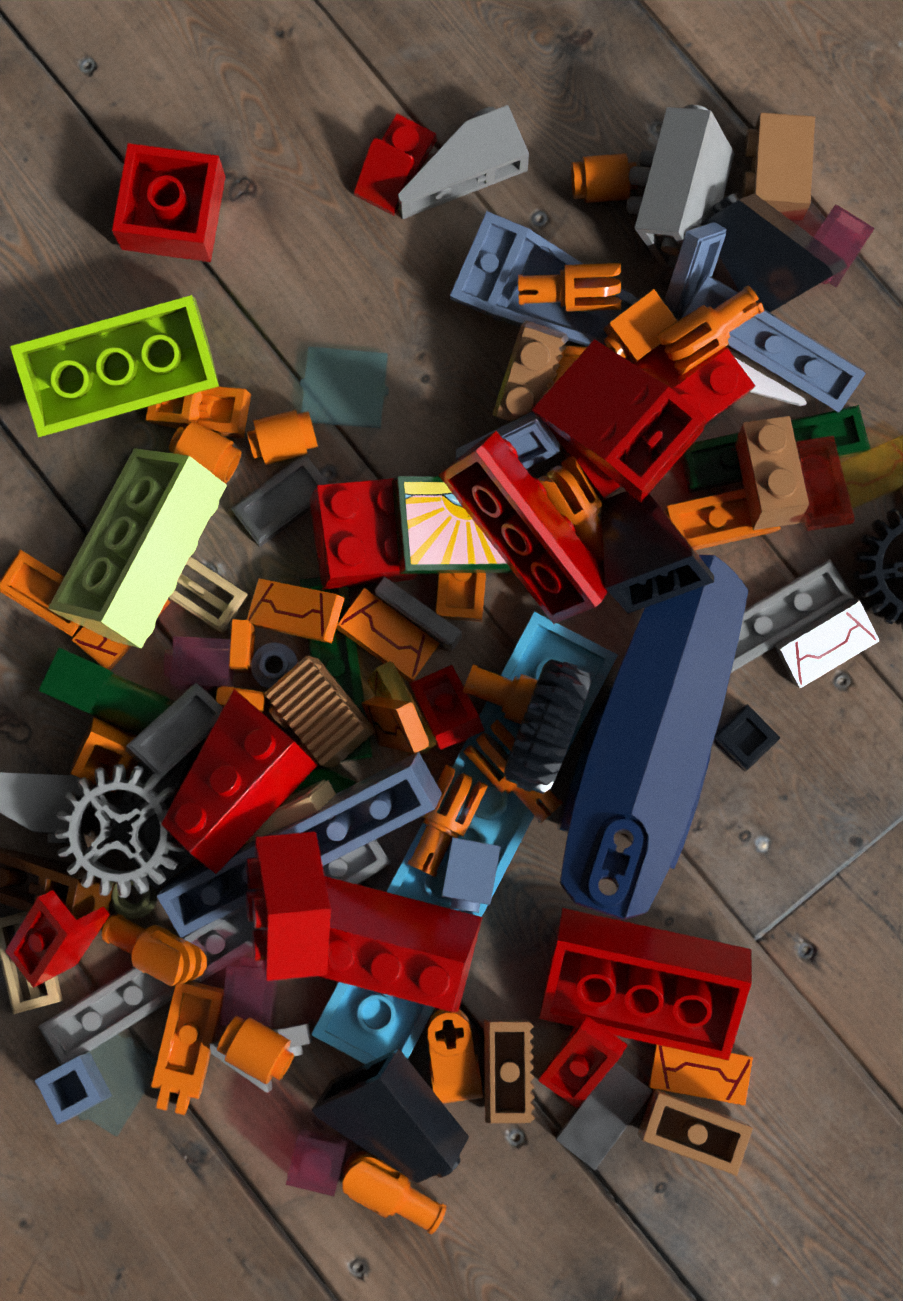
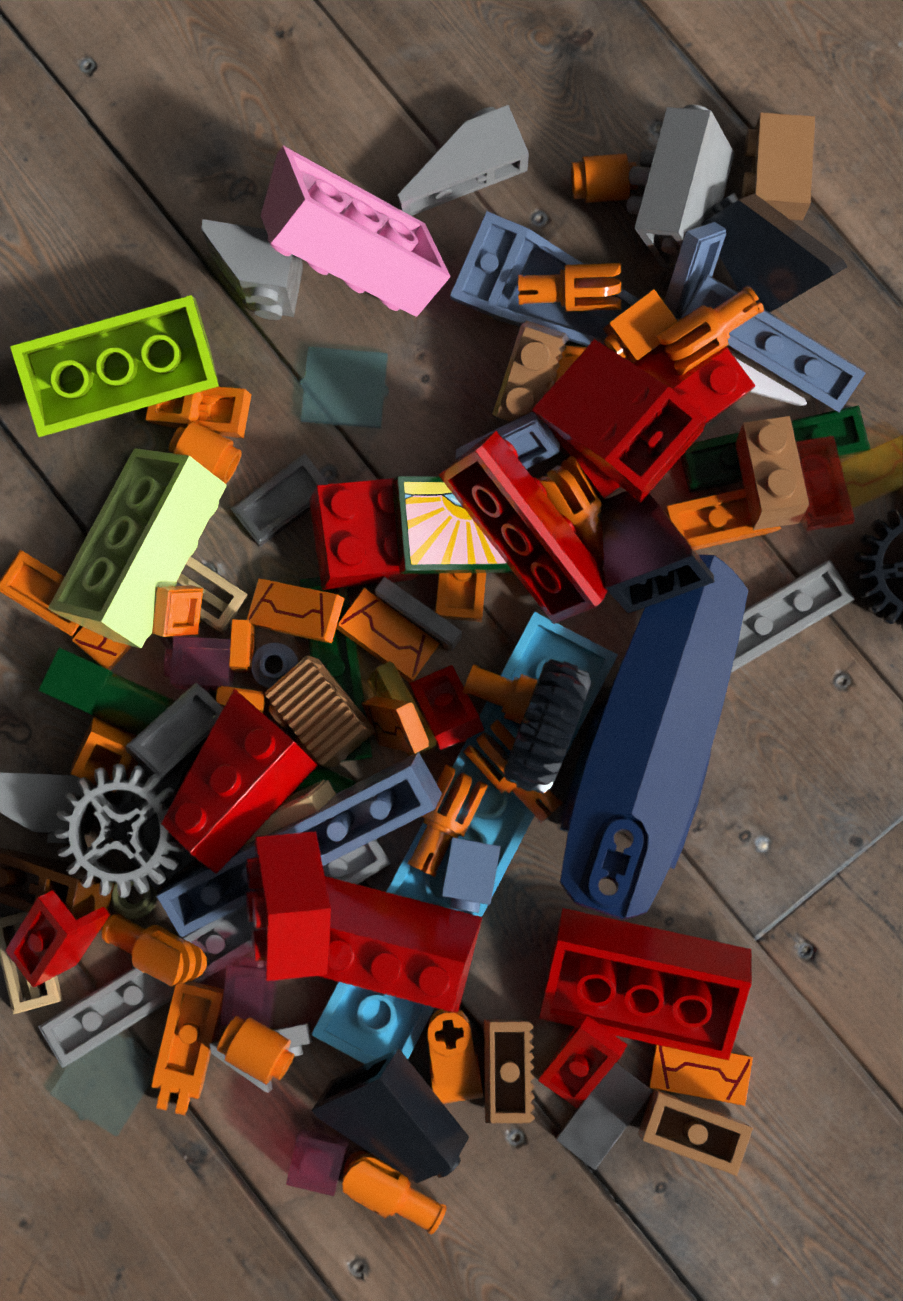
sand blue brick [35,1053,112,1125] -> none
red brick [112,143,226,262] -> none
orange brick [247,409,318,465] -> none
red slope [354,113,437,216] -> none
black tile [714,704,780,772] -> none
tile [774,598,879,688] -> none
clear pink brick [814,204,875,288] -> none
none -> orange tile [152,585,203,637]
none -> light grey slope [201,219,303,320]
none -> bright pink slope [261,146,451,317]

